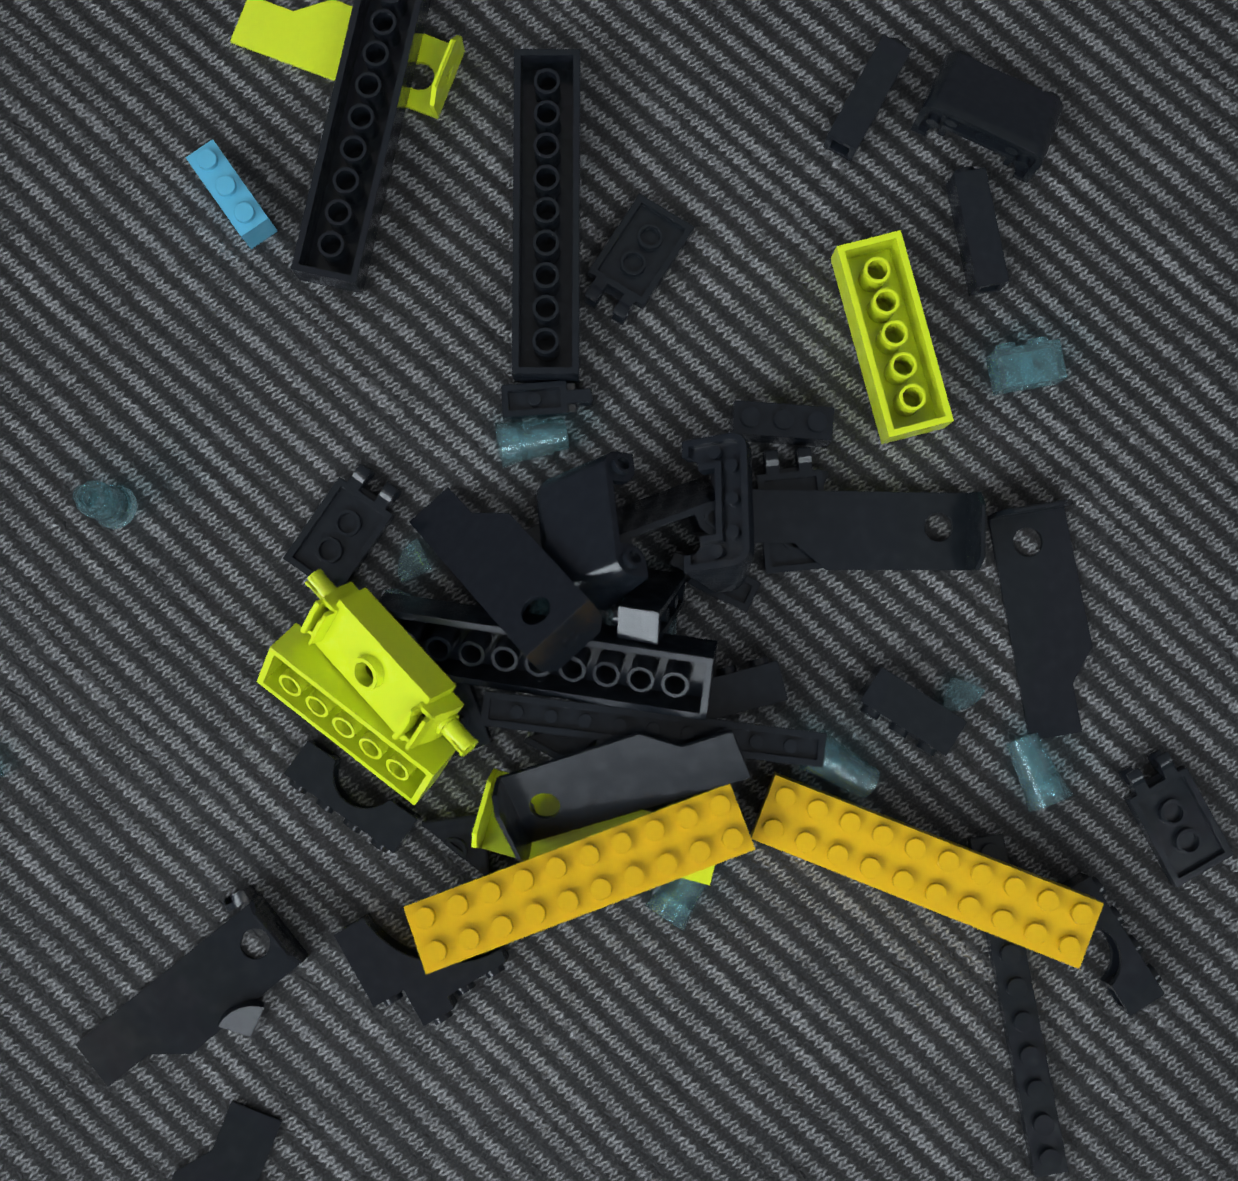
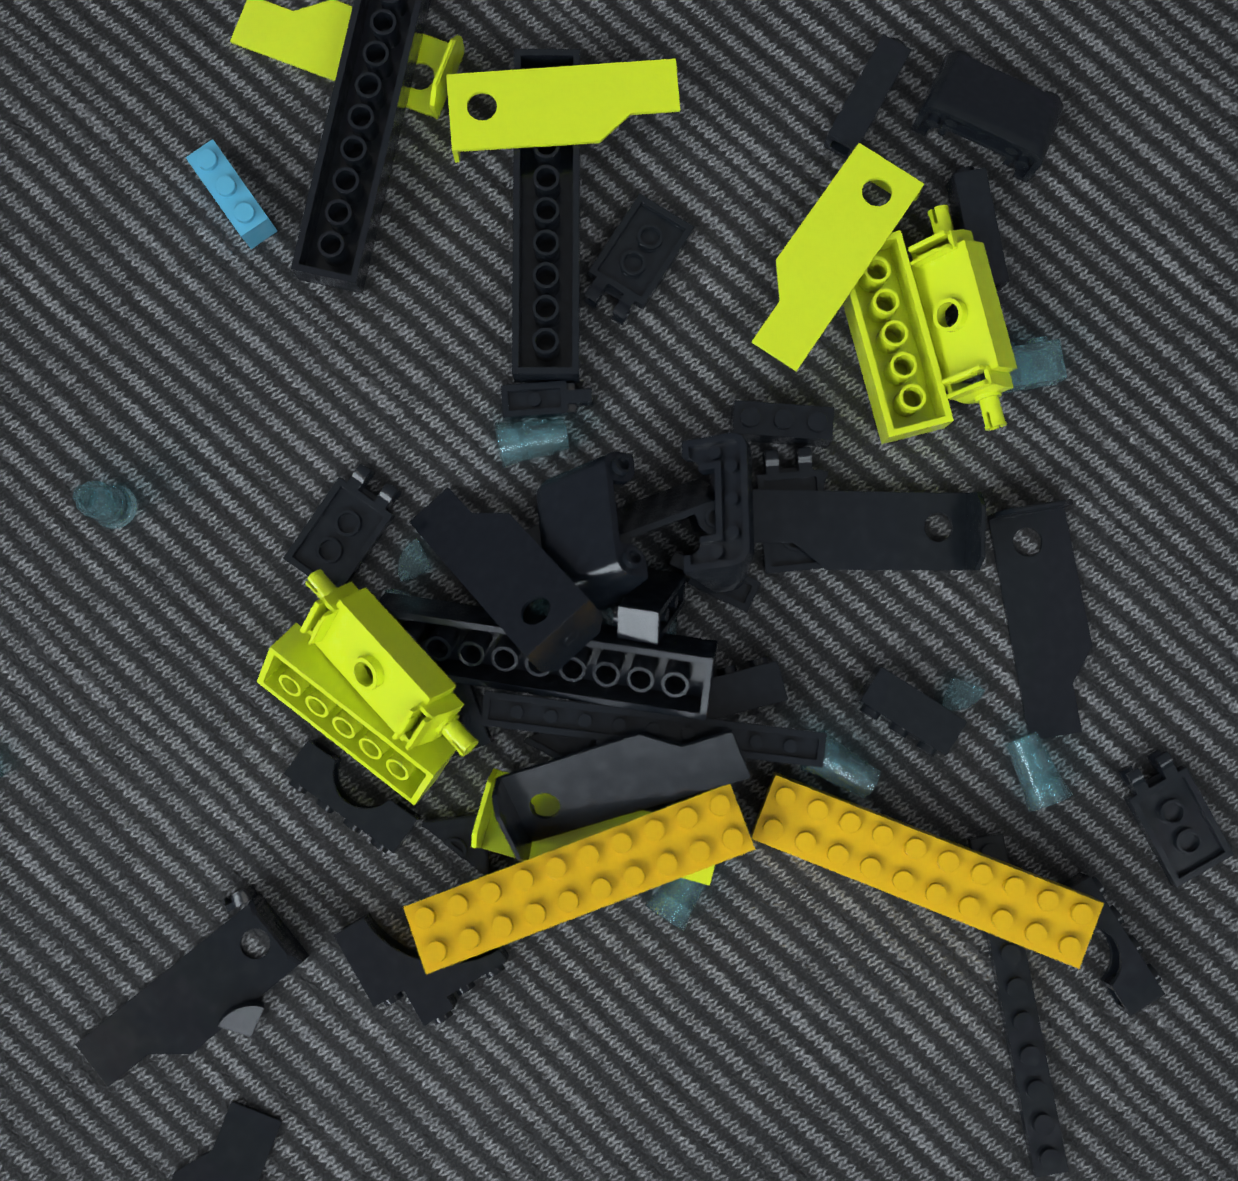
none -> neon yellow piece [446,58,680,163]
none -> neon yellow piece [752,143,924,372]
none -> neon yellow brick [908,205,1018,431]

